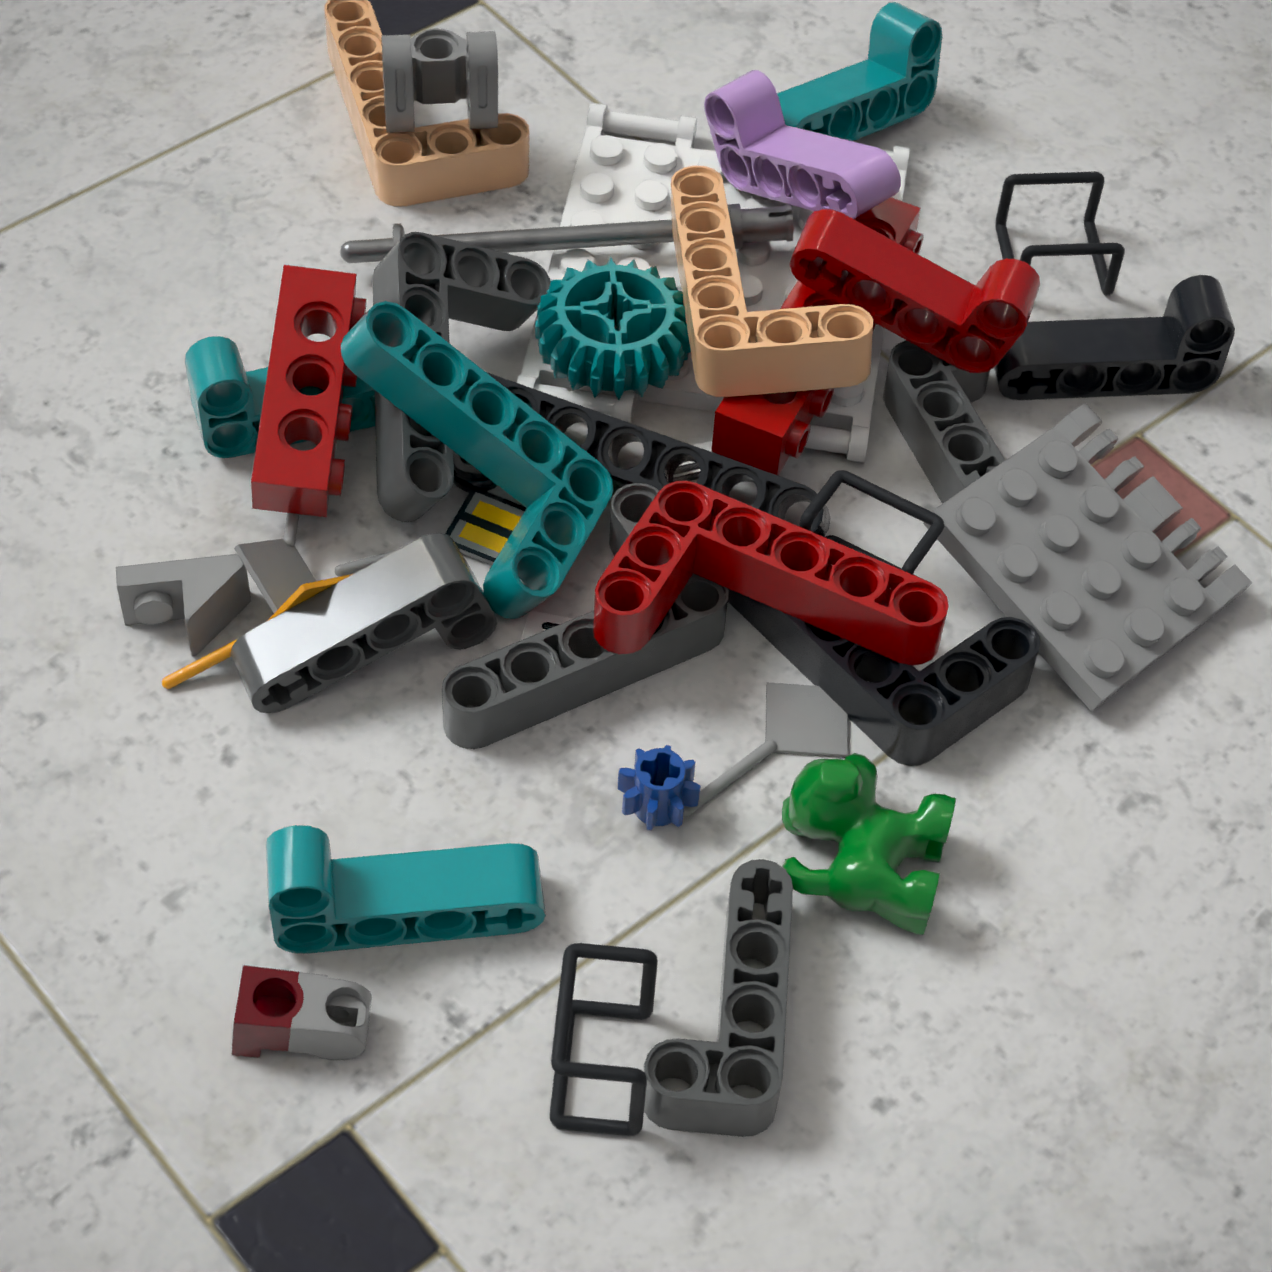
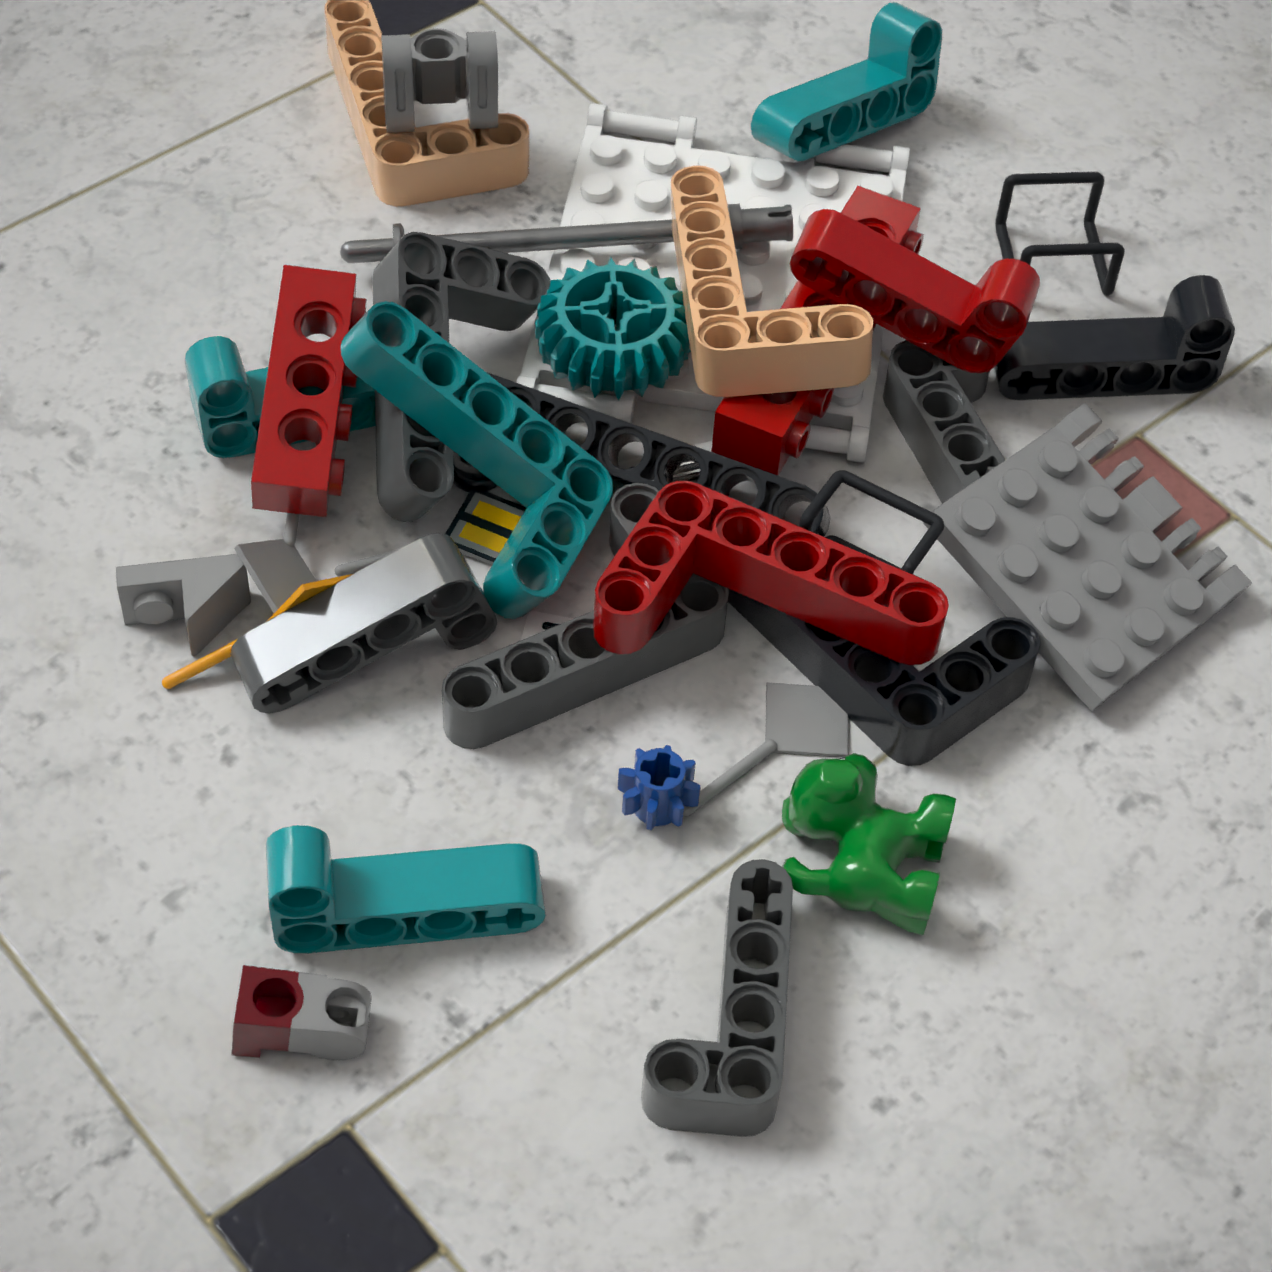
black piece [549,943,658,1136] -> none
lavender beam [704,70,901,219] -> none

